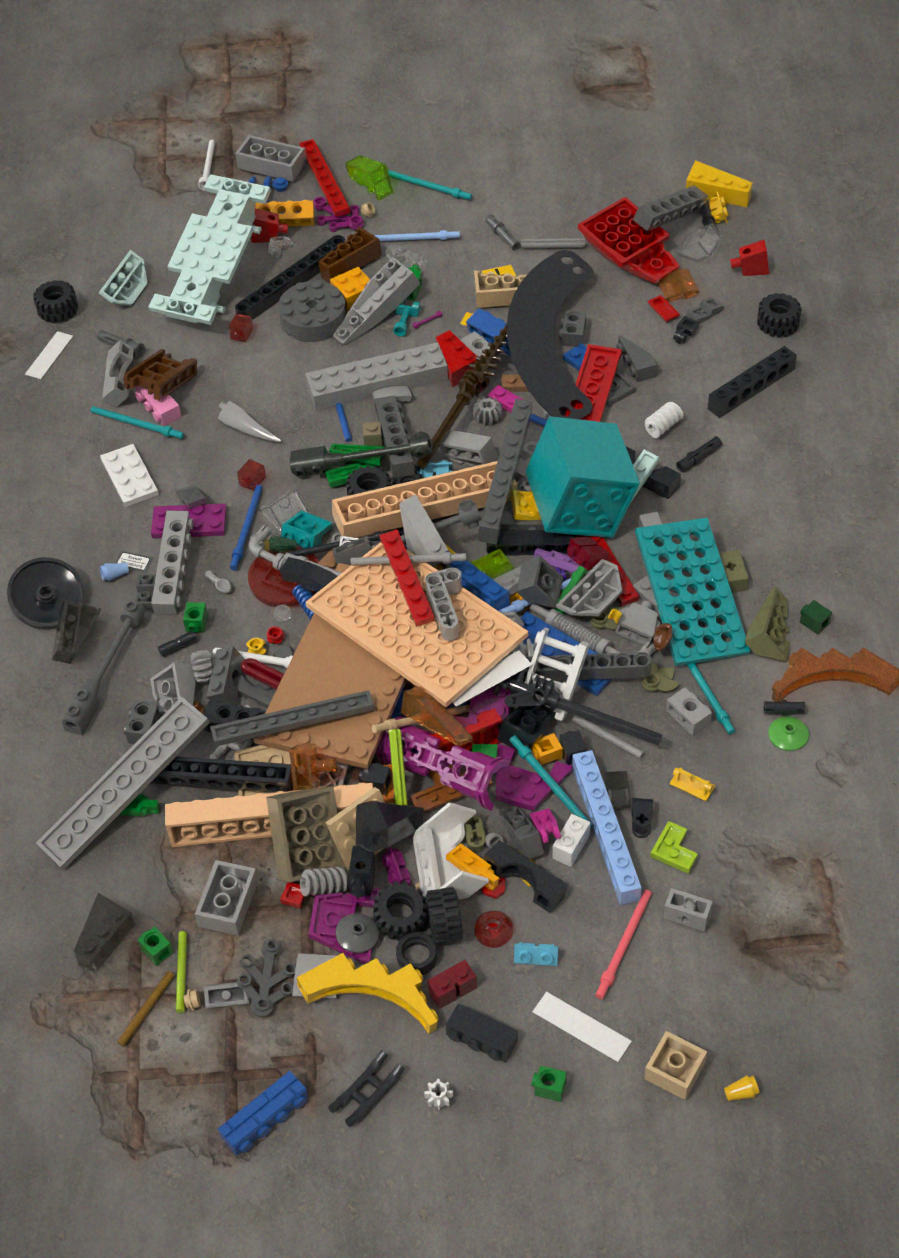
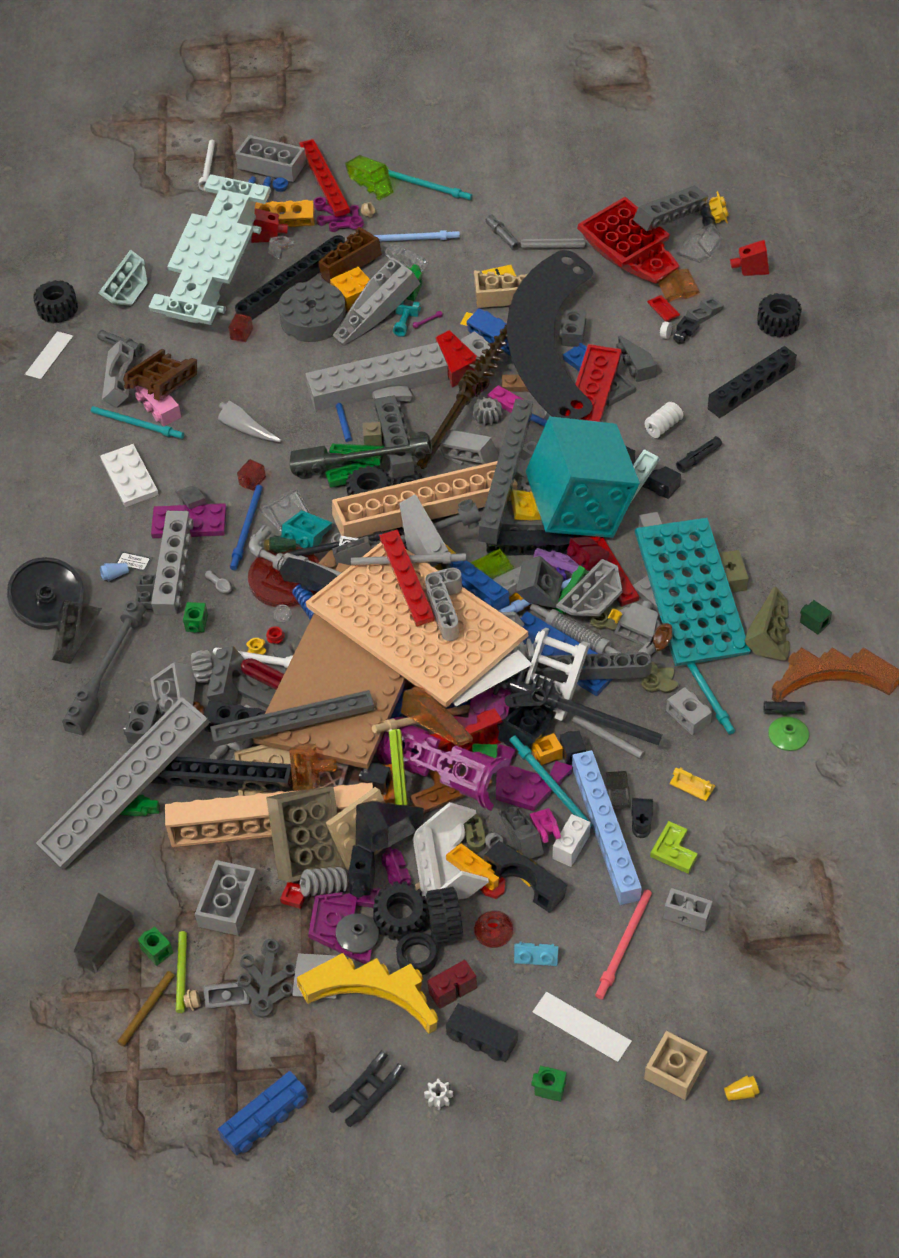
black piece [157,631,197,657] -> none
medium azure hinge [417,460,453,478] -> none
yellow wedge [686,160,753,207] -> none
none -> white tile [660,321,672,339]

